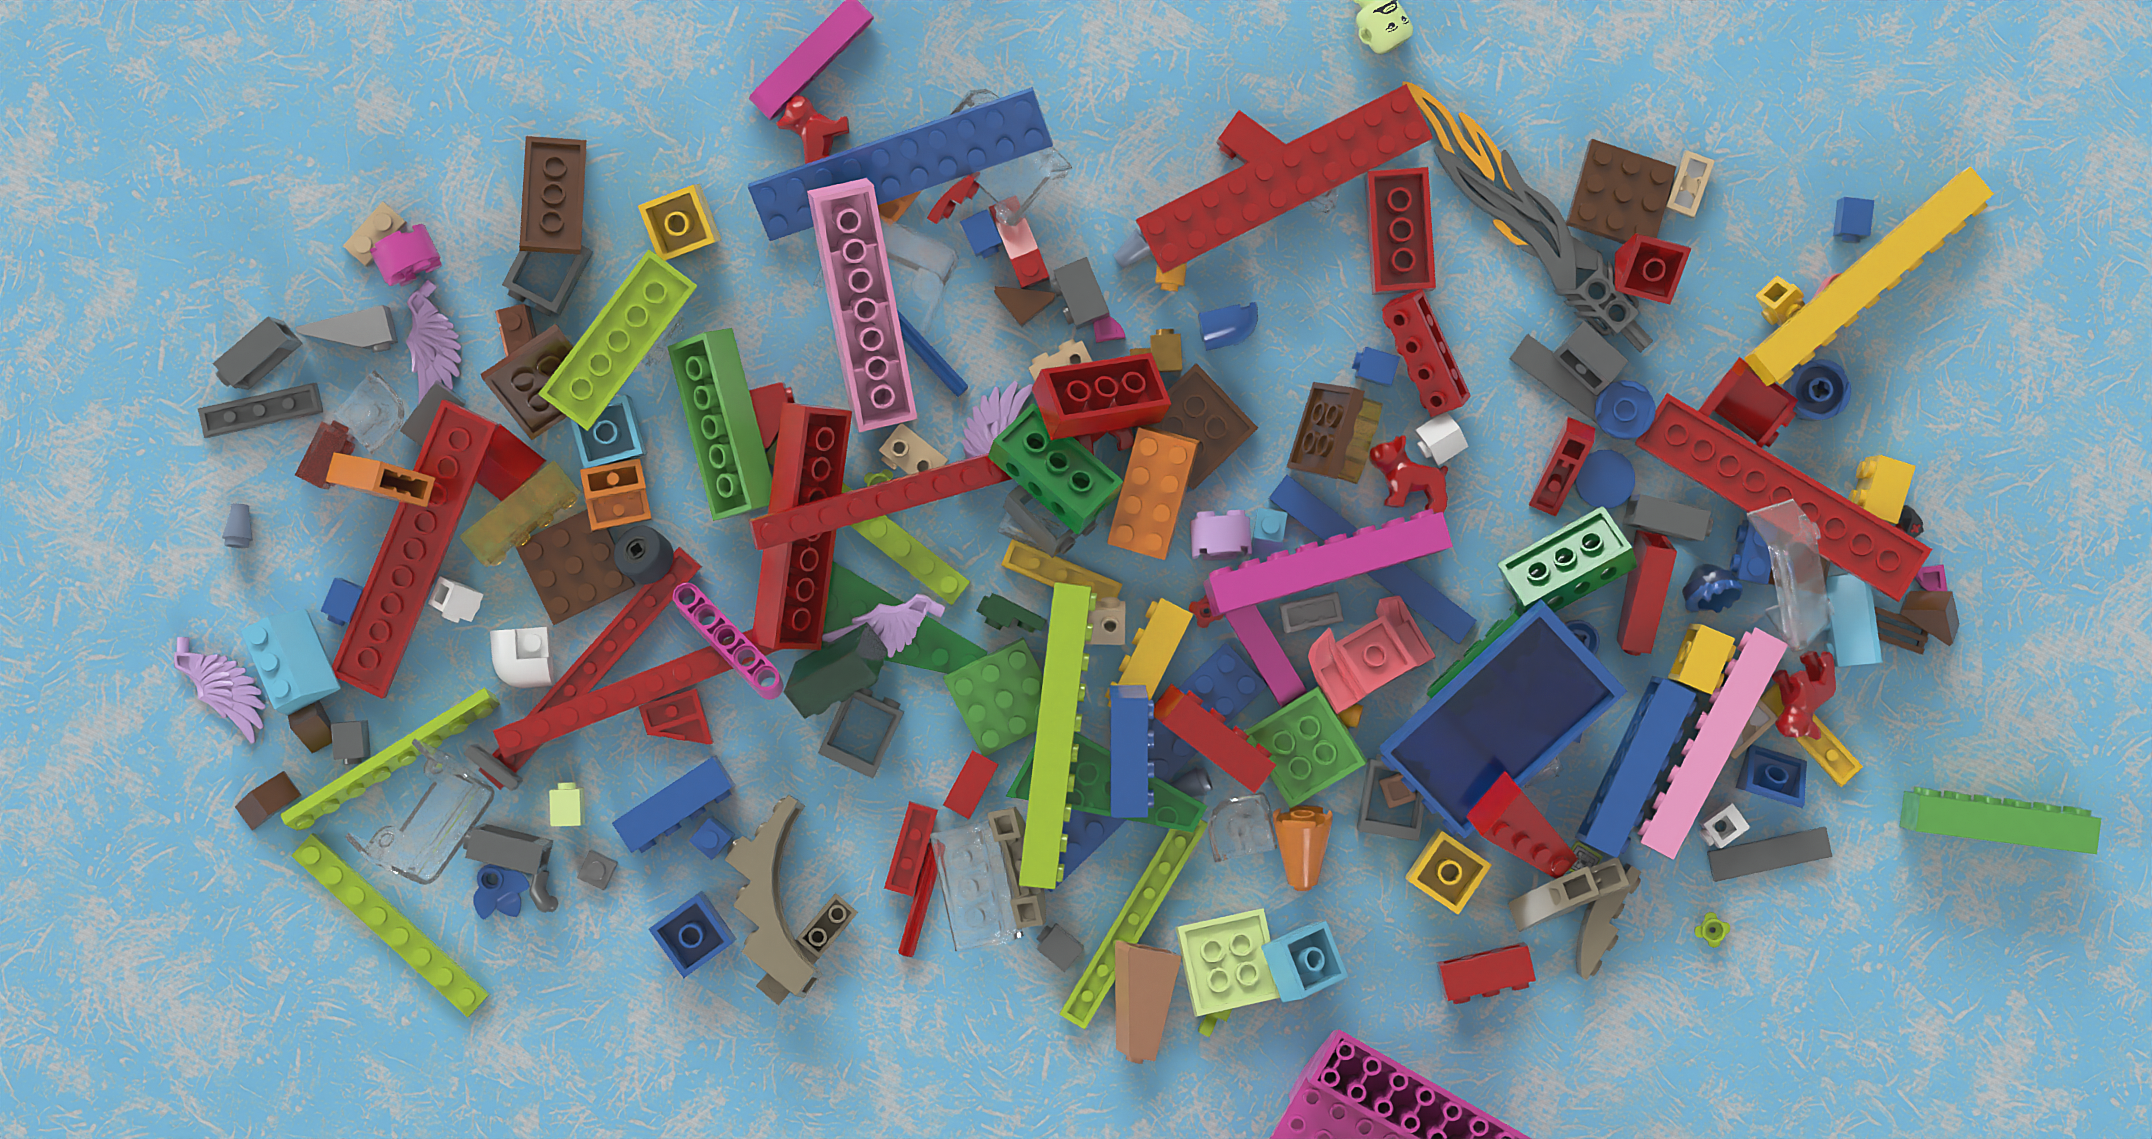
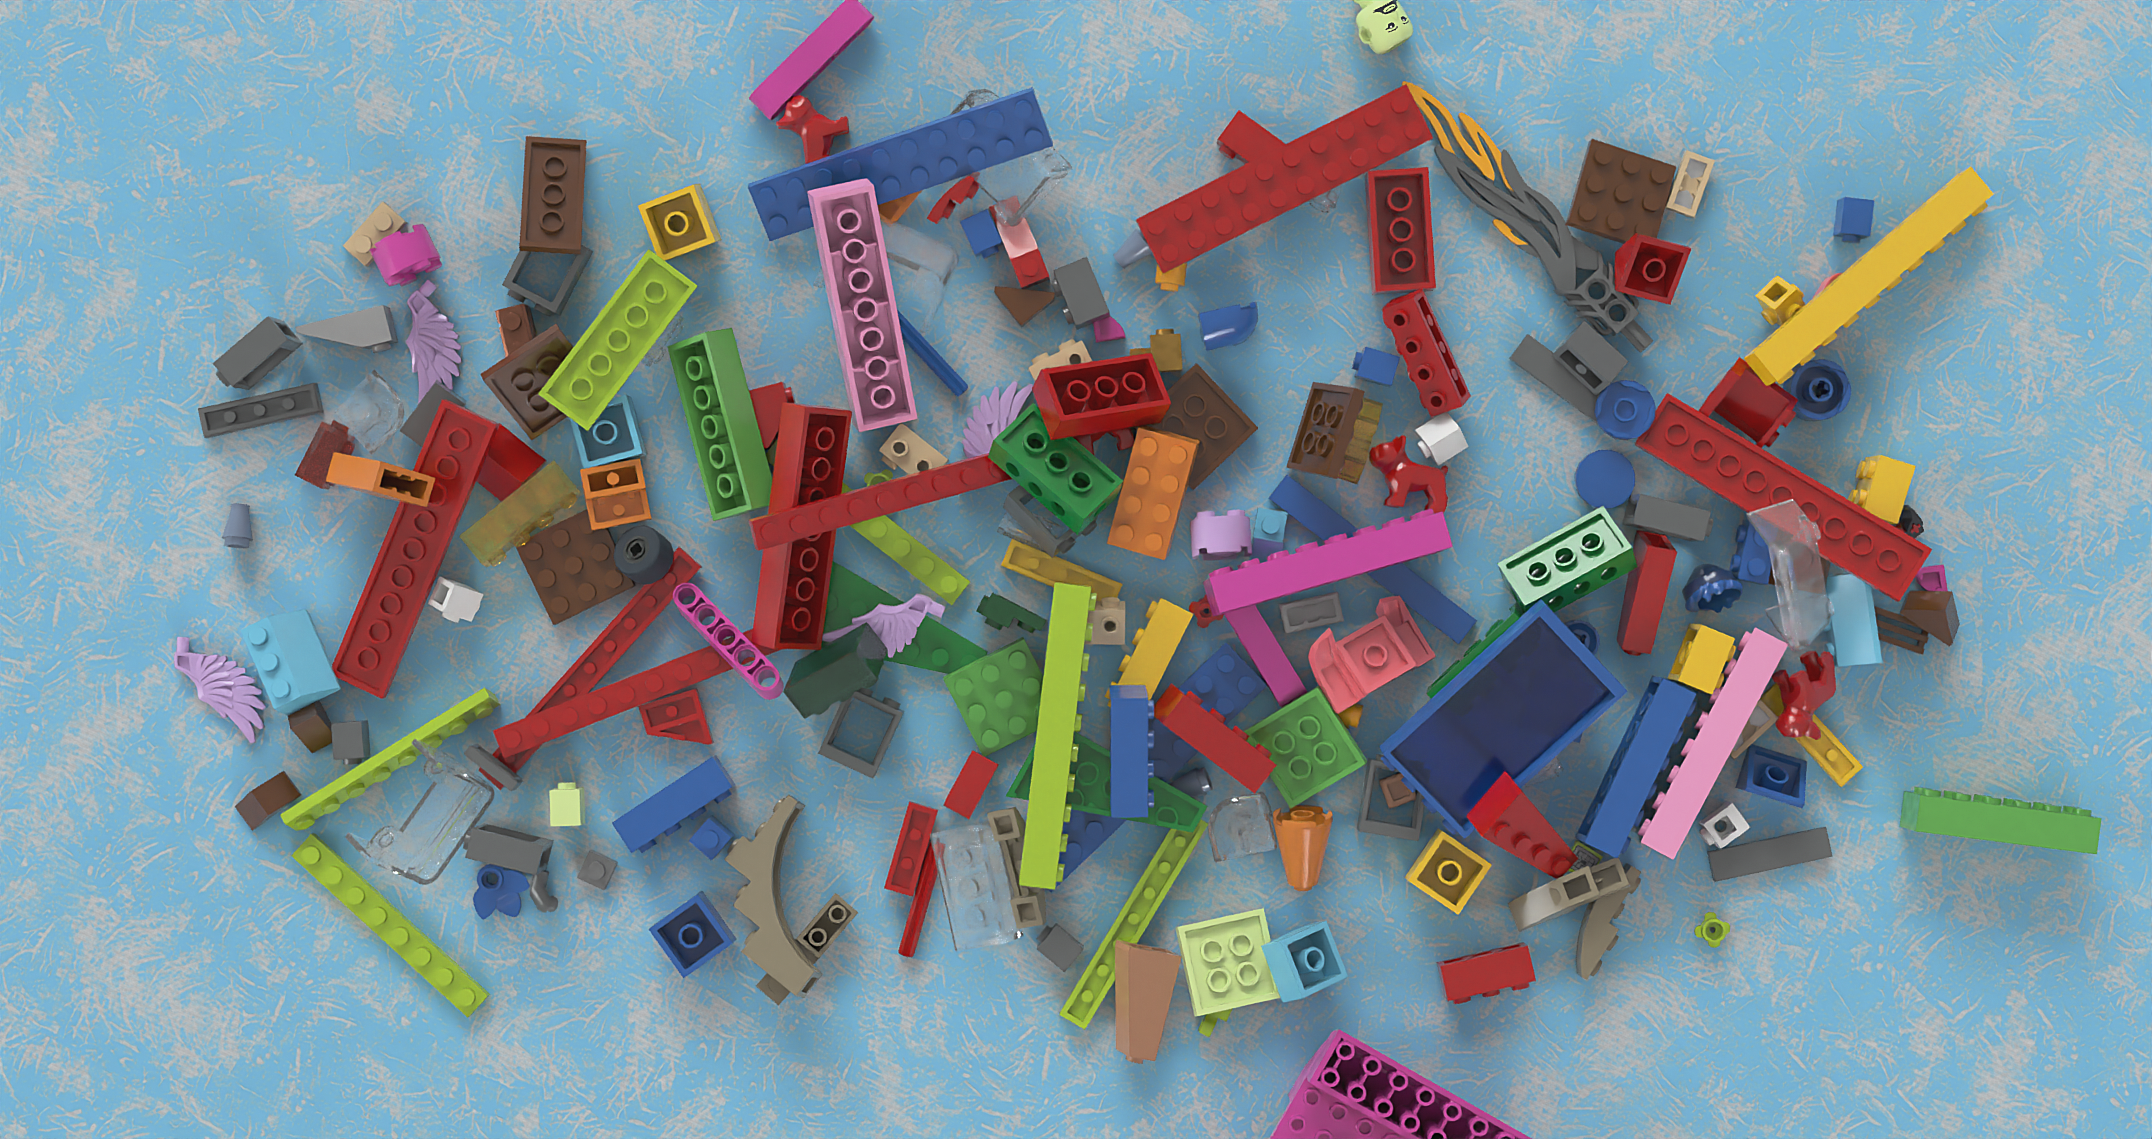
blue brick [320,578,364,626] -> none
white brick [490,627,555,688] -> none
red slope [1528,417,1595,517] -> none

